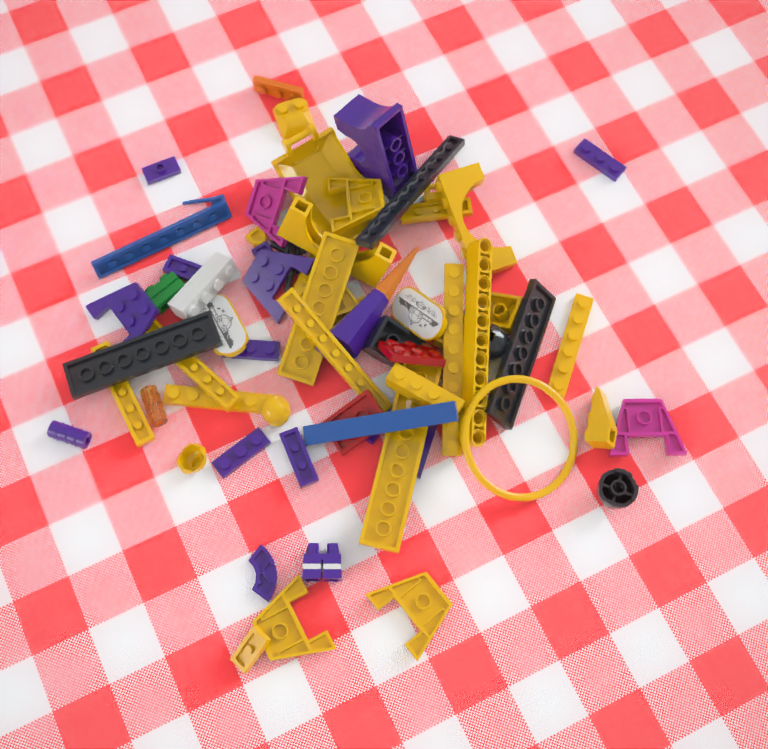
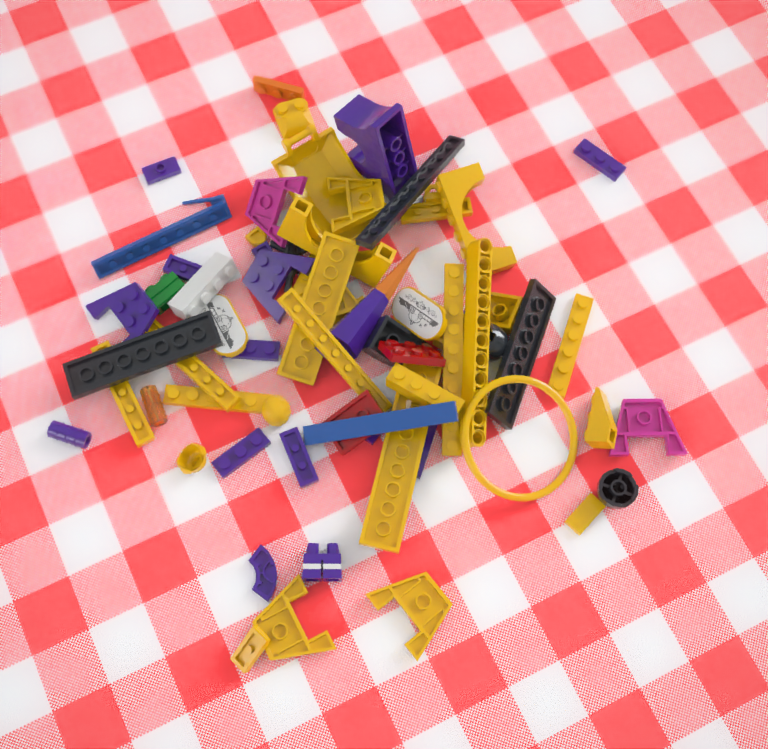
none -> yellow tile [564,493,606,536]

